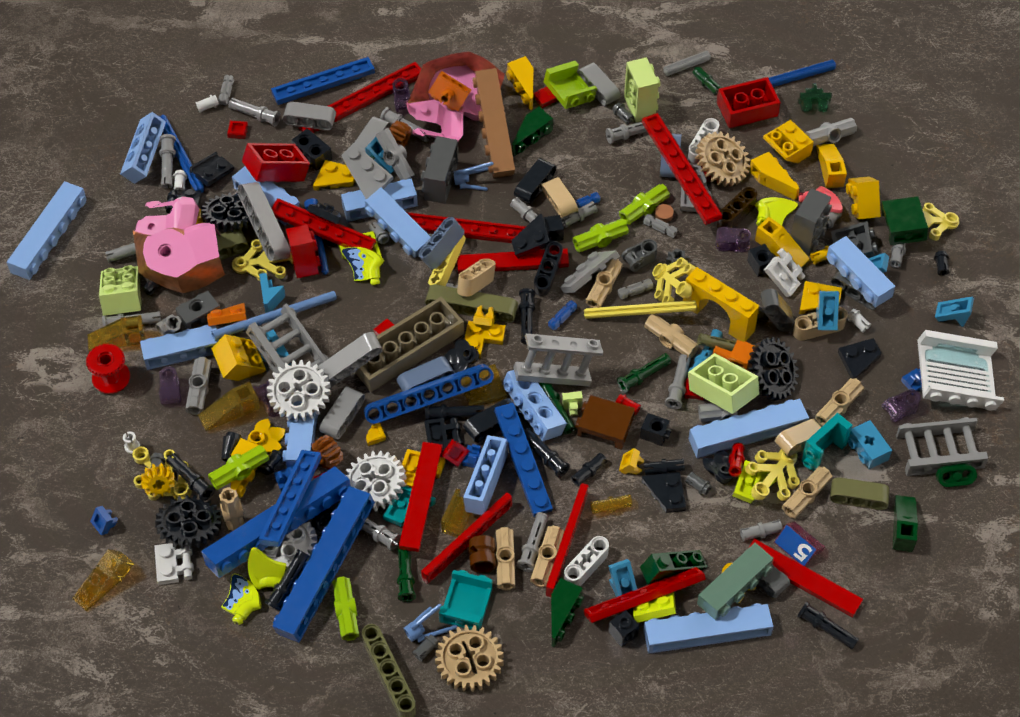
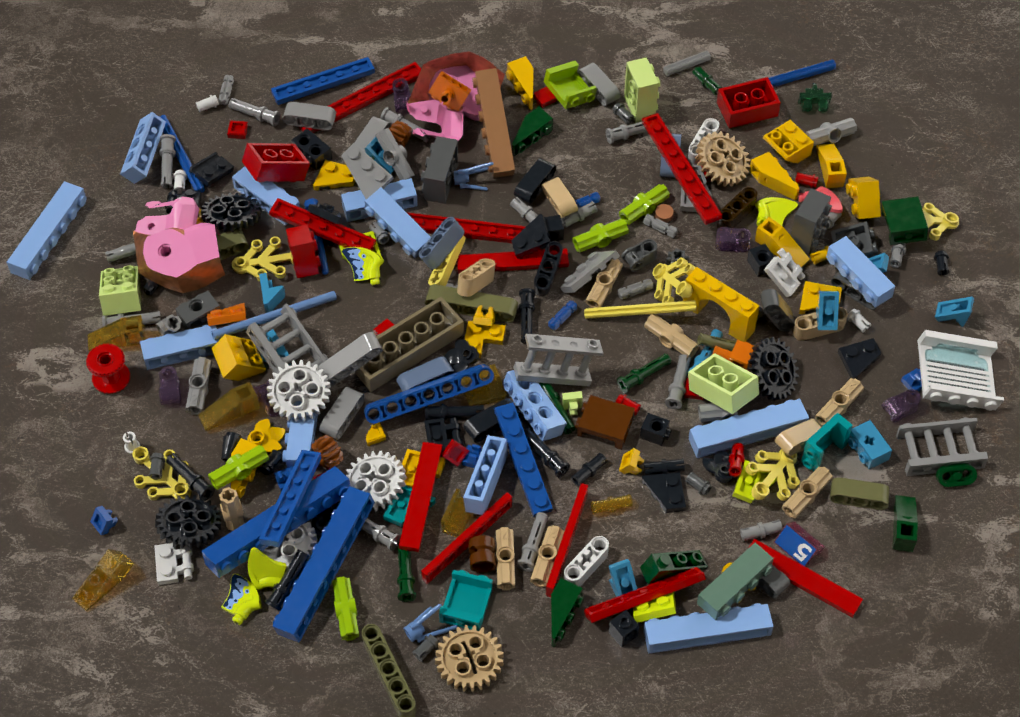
yellow gear [141,463,175,498] -> none
light grey beam [238,182,291,261] -> none
black pin [797,601,859,650] -> none
none -> red pin [795,172,819,188]

